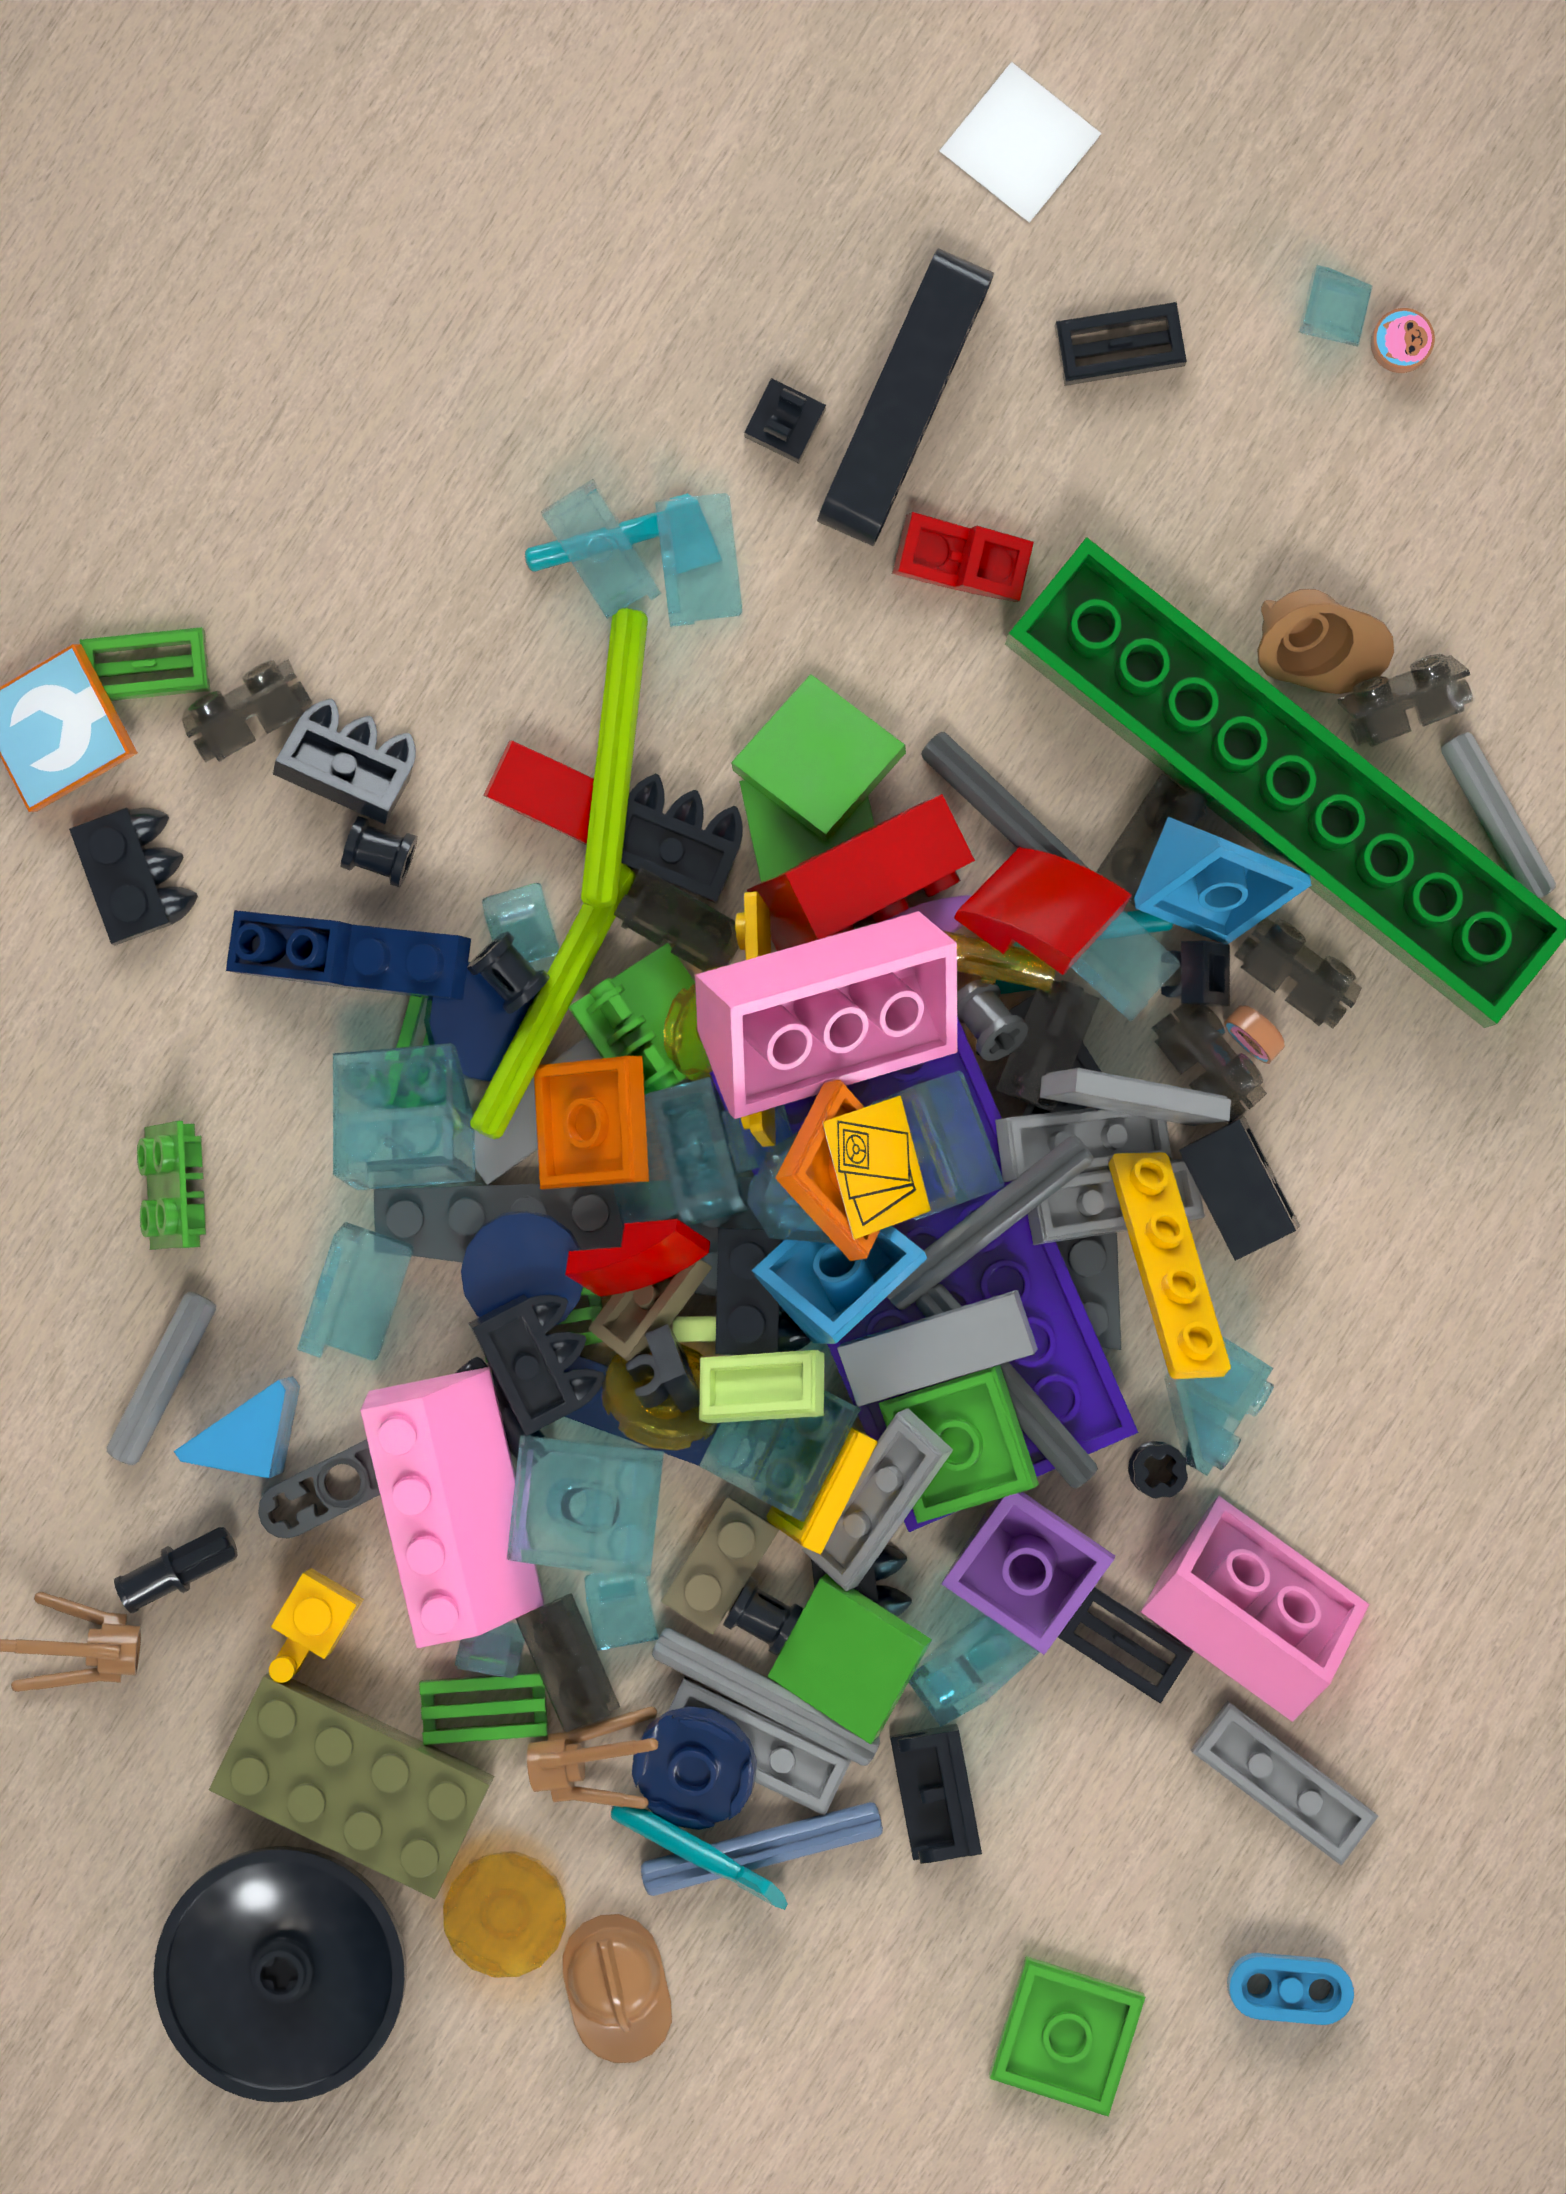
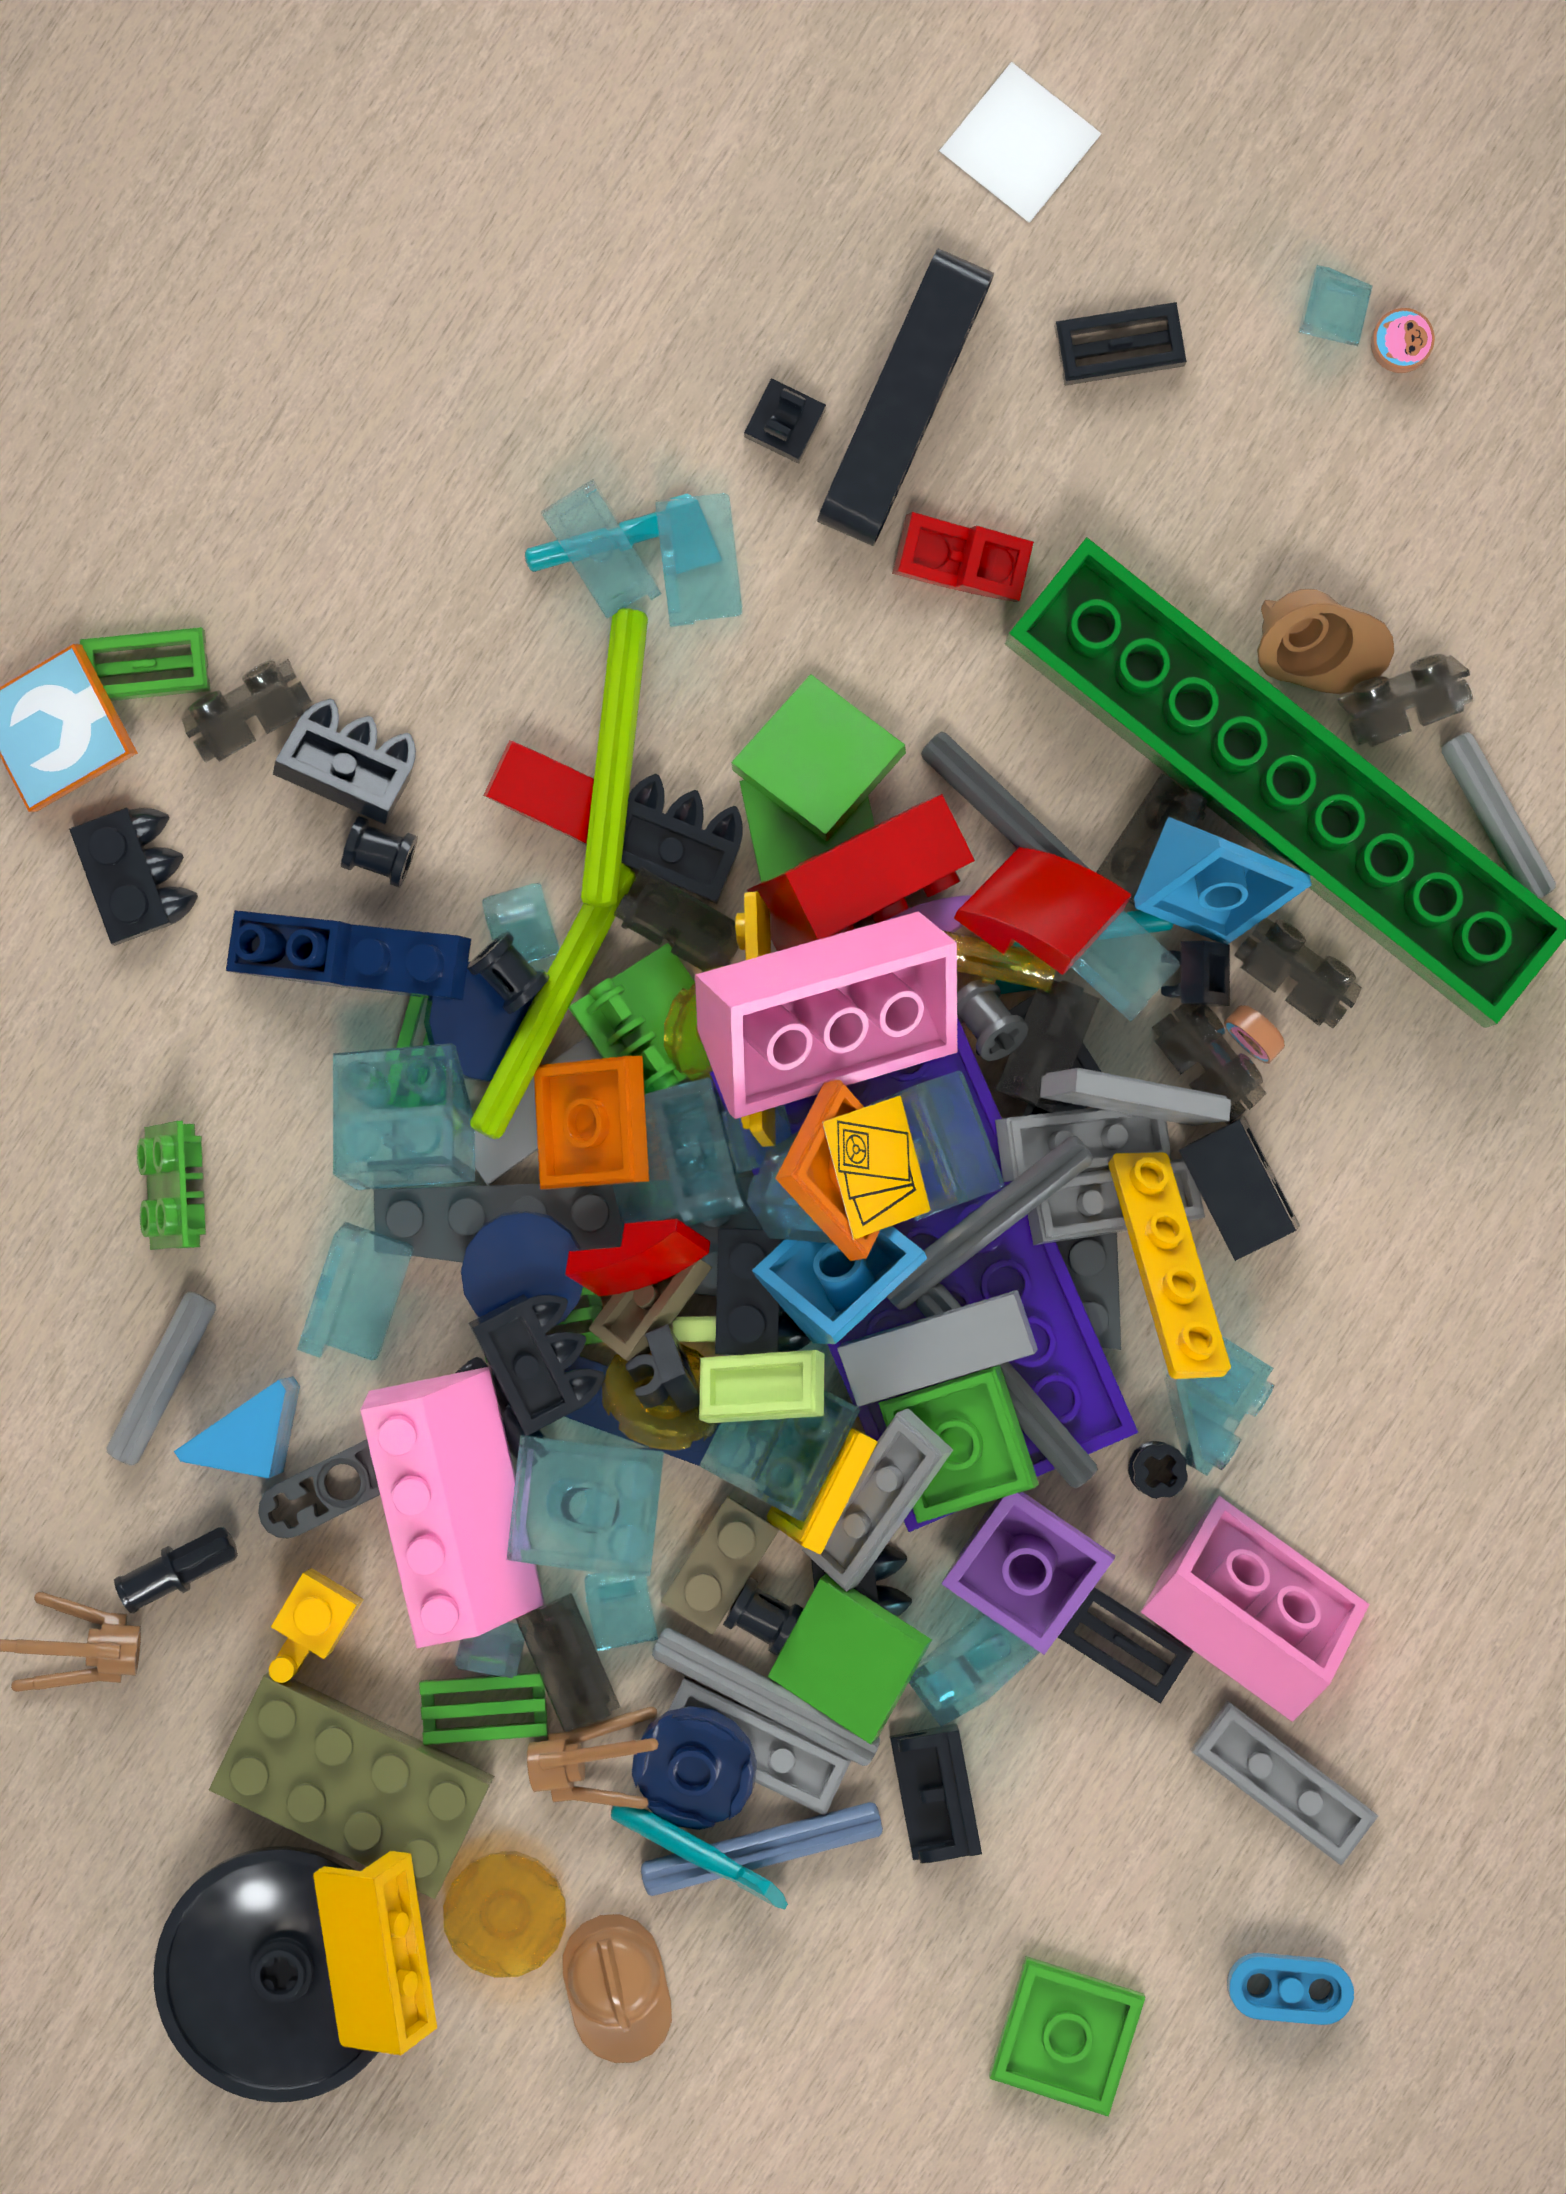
none -> yellow panel [313,1851,437,2056]

